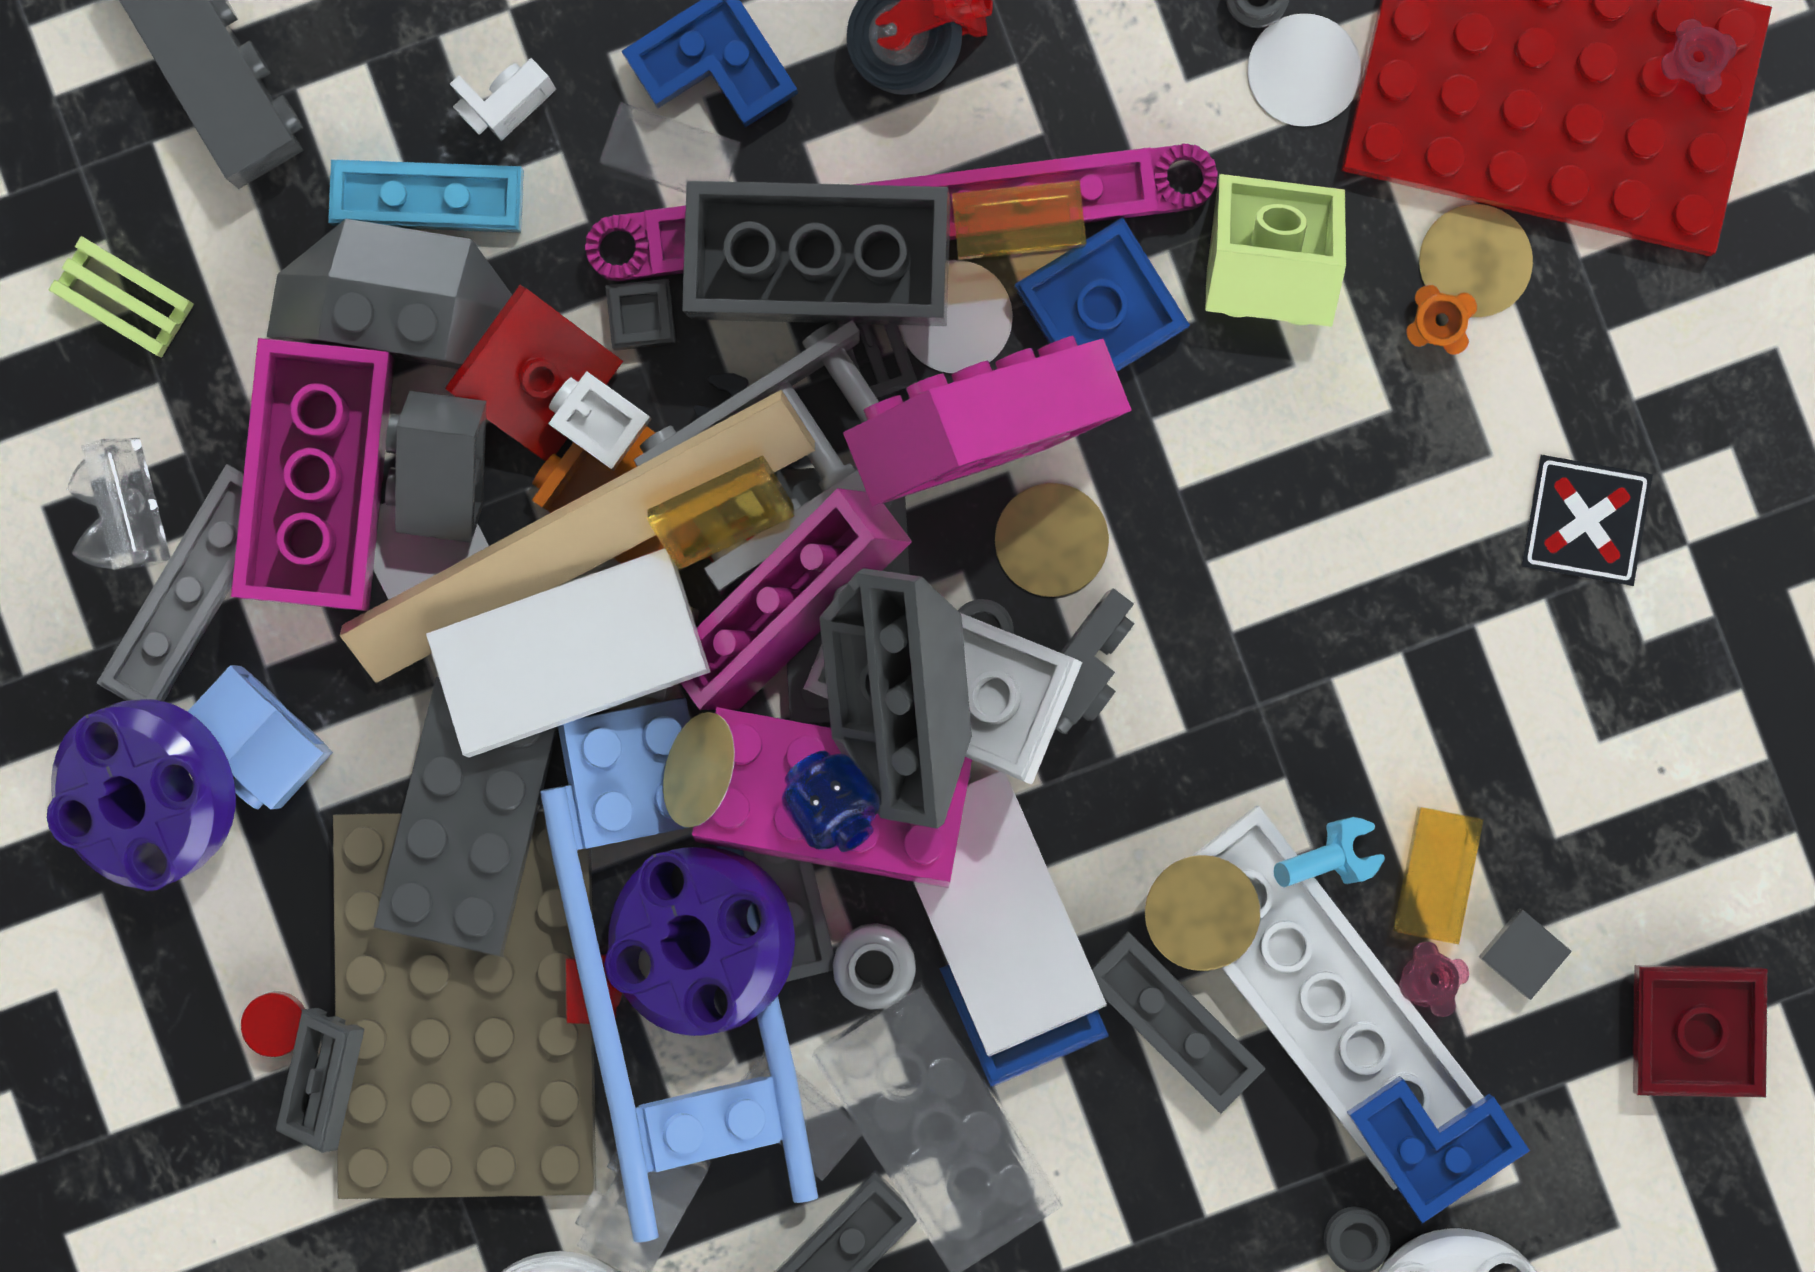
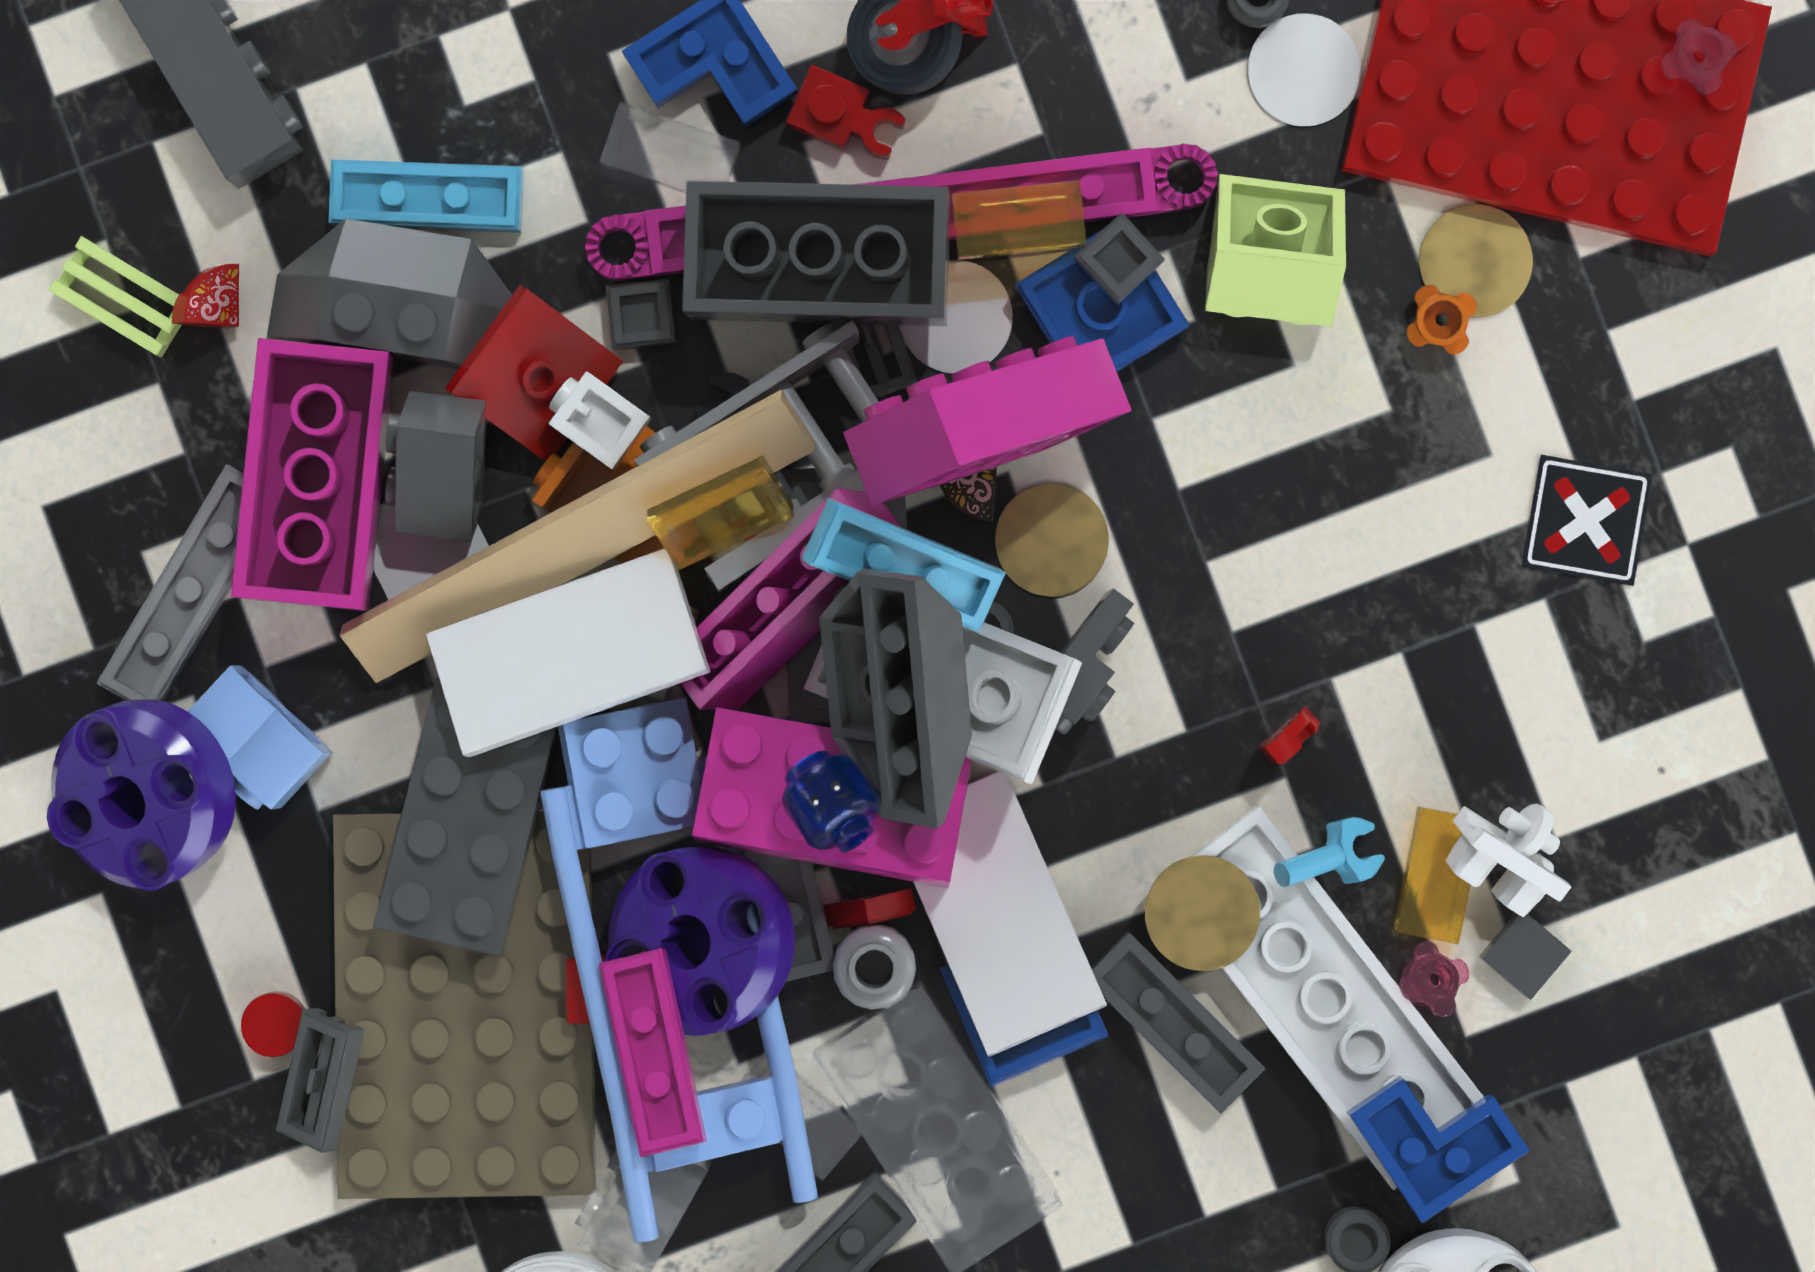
clear tile [66,438,171,570] -> none
white bracket [450,58,557,141] -> none
pearl gold sticker [663,712,735,827] -> none
dark red plate [1633,965,1768,1098] -> none
none -> red tile [172,263,239,329]
none -> dark pink tile [599,948,708,1157]
none -> red plate [786,64,906,160]
none -> medium azure tile [801,498,1006,633]
none -> red tile [824,888,916,929]
none -> dark brown tile [939,467,997,524]
none -> dark grey tile [1074,213,1165,305]
none -> red tile [1258,705,1320,765]
none -> white hips [1445,803,1571,917]

